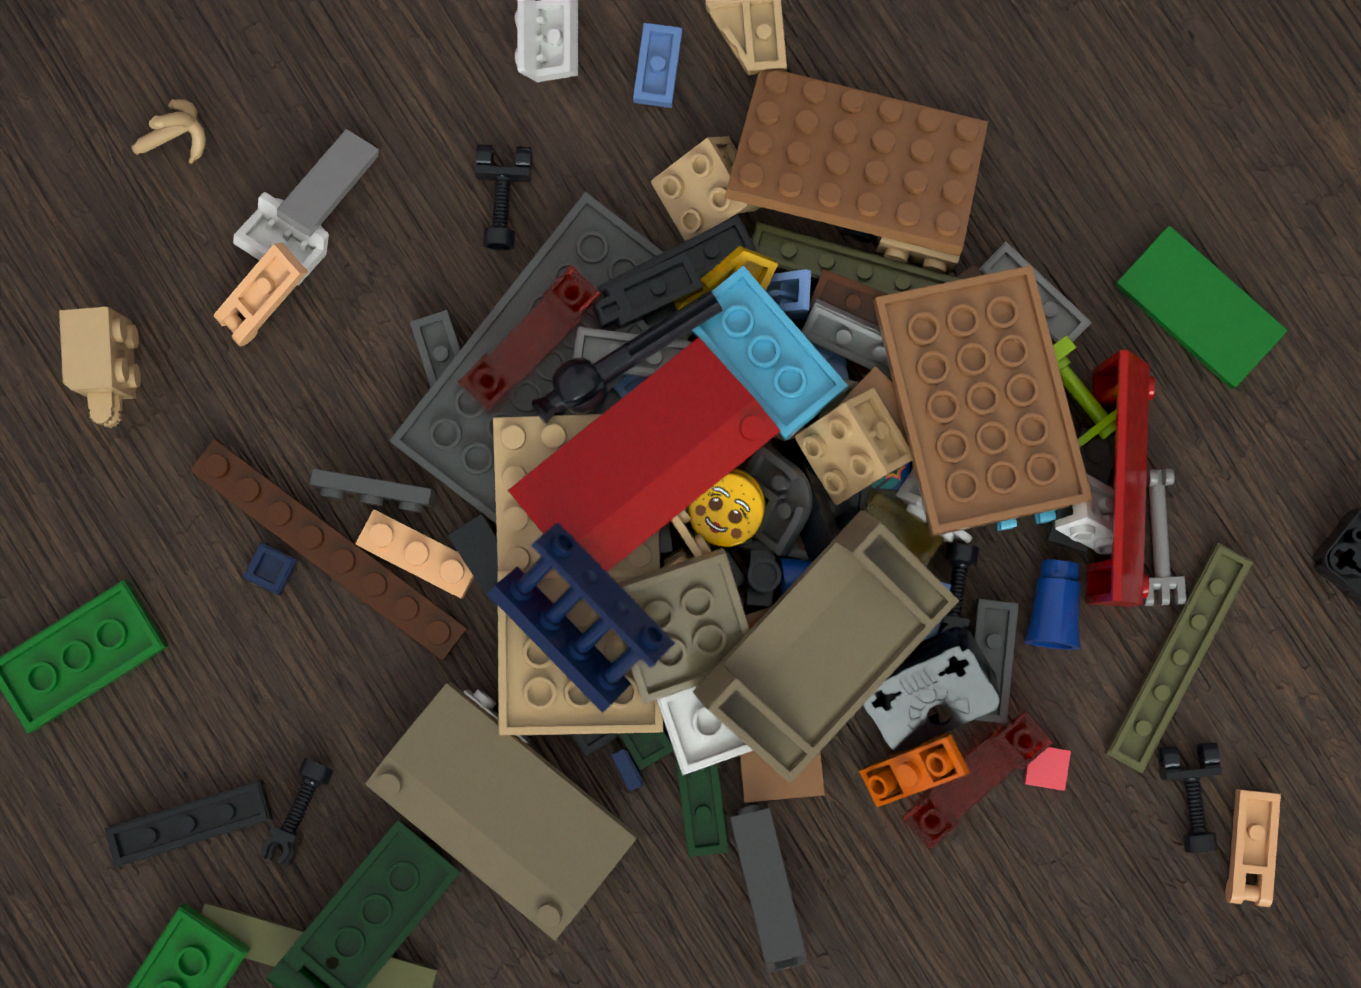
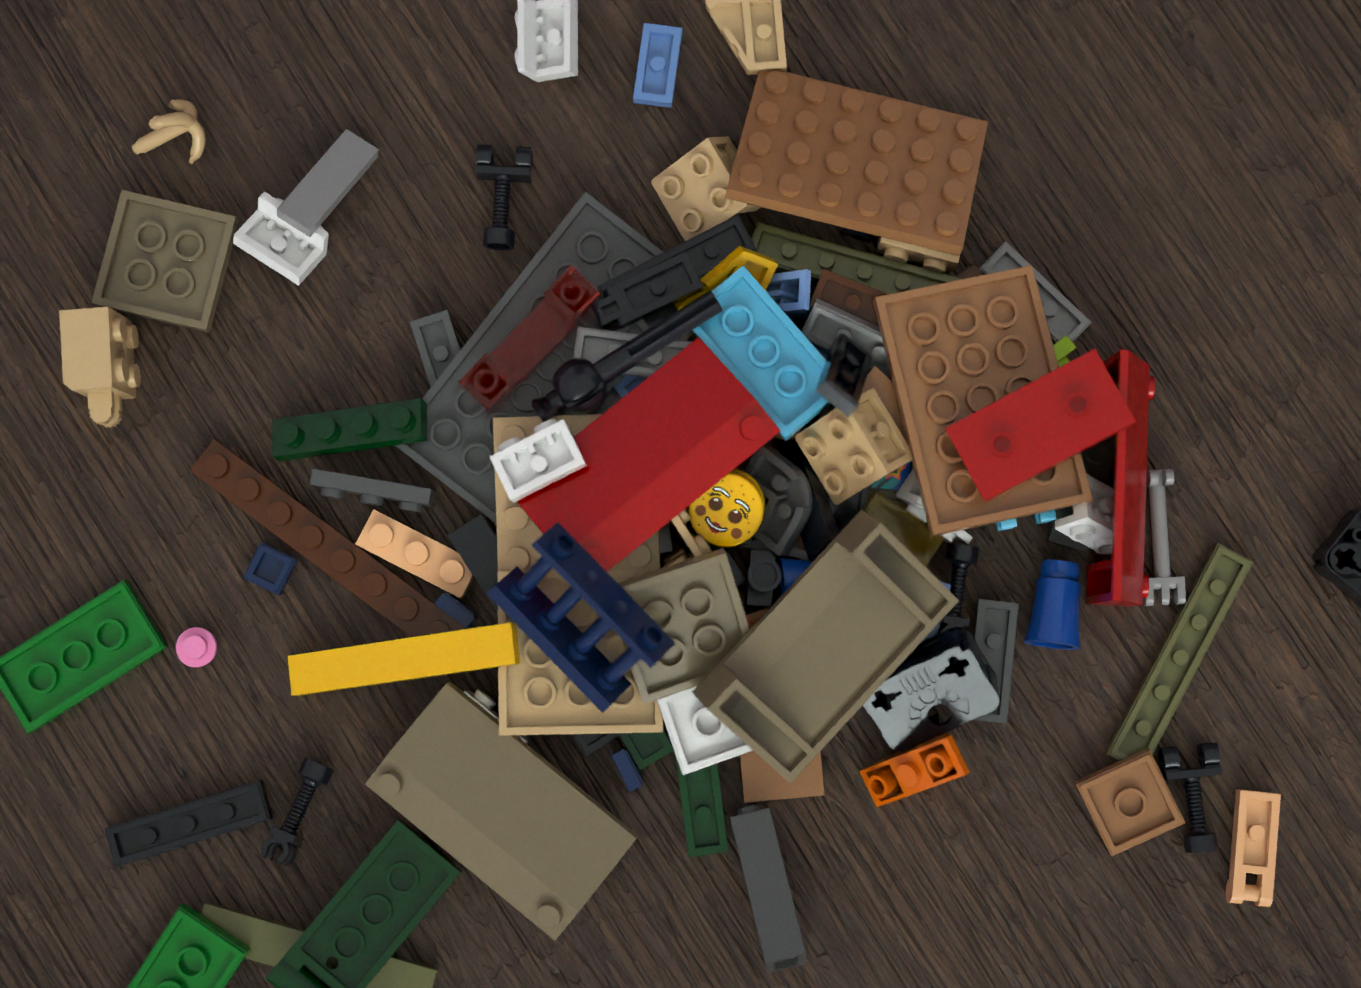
light nougat plate [214,242,308,347] -> none
clear red slope [902,711,1053,850] -> none
coral tile [1023,744,1071,791] -> none
green tile [1114,225,1288,390] -> none
none -> dark tan plate [91,190,239,333]
none -> bright pink plate [176,627,217,667]
none -> dark green plate [272,398,427,461]
none -> yellow tile [288,622,521,696]
none -> dark blue tile [435,593,479,629]
none -> white bracket [489,419,587,503]
none -> black tile [815,333,872,417]
none -> red plate [945,349,1136,502]
none -> medium nougat tile [1074,748,1186,857]

